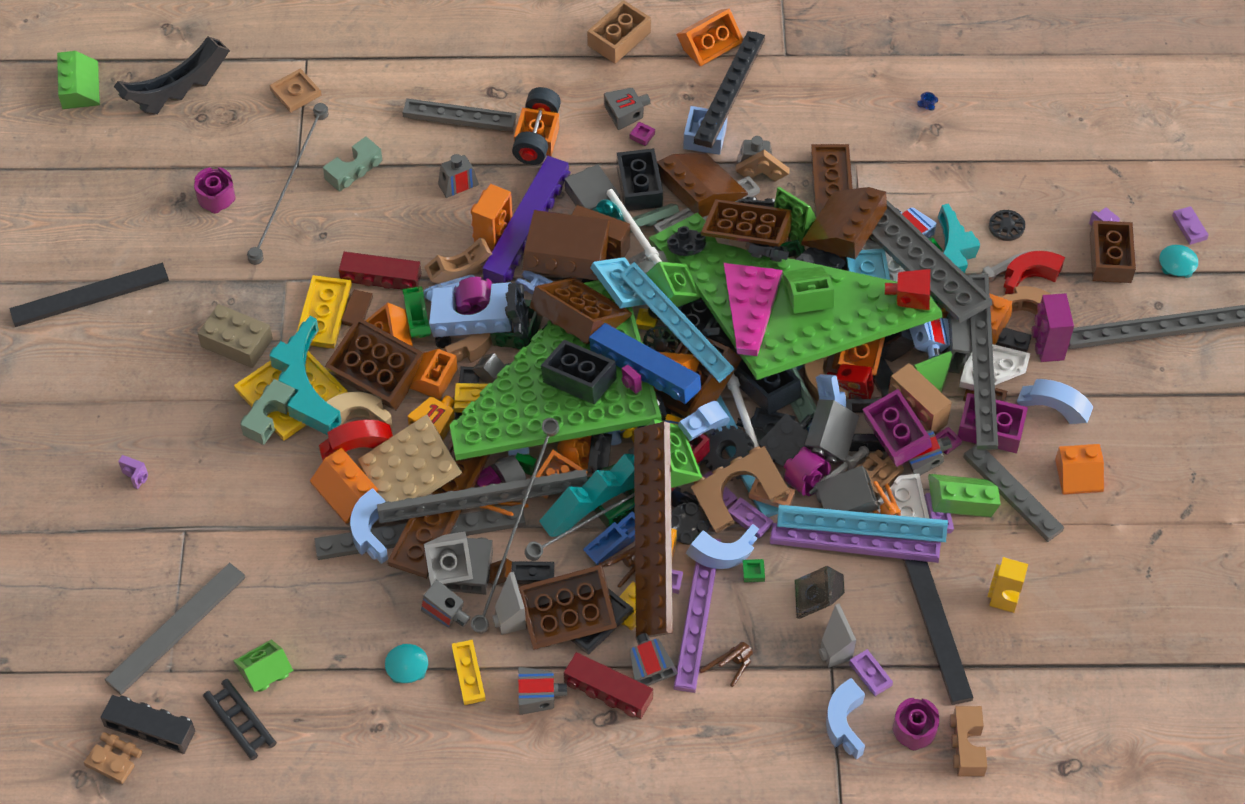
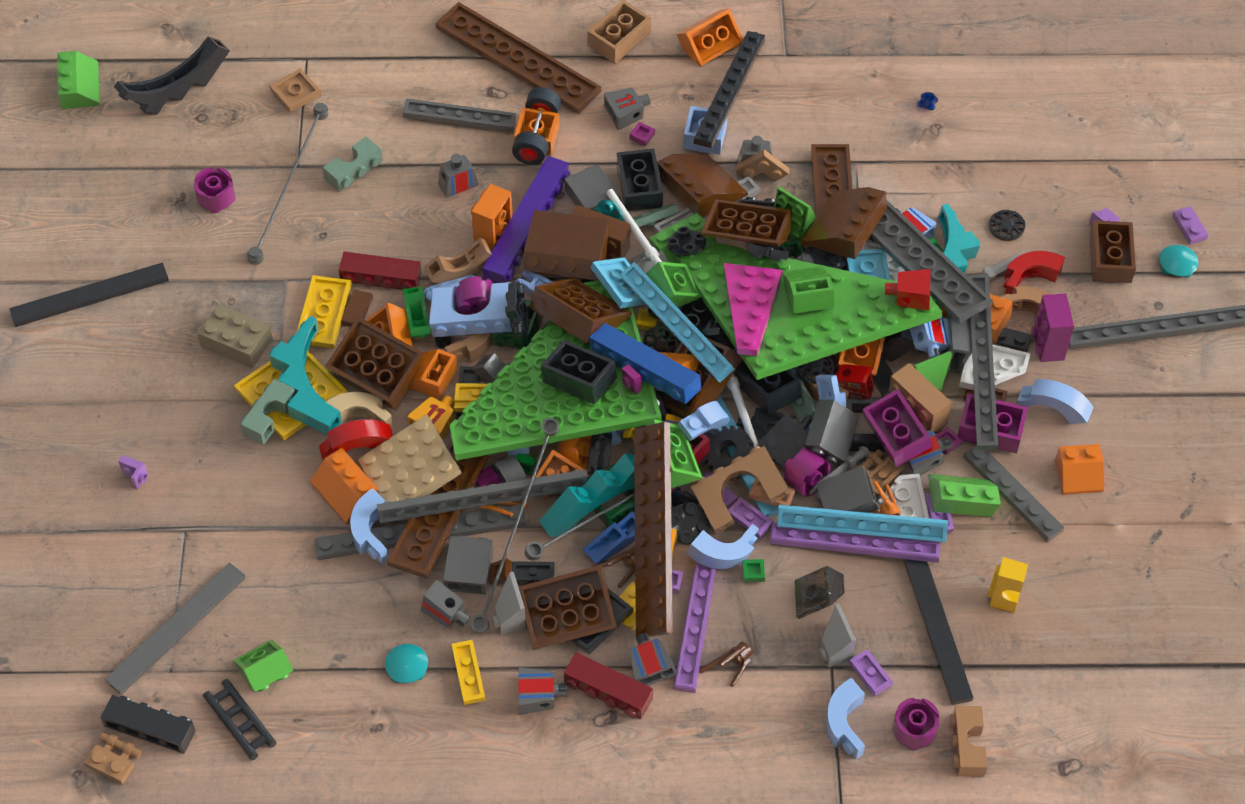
light grey slope [424,532,473,585] -> none
none -> reddish brown plate [435,2,601,114]
none -> black wheel [796,356,835,384]

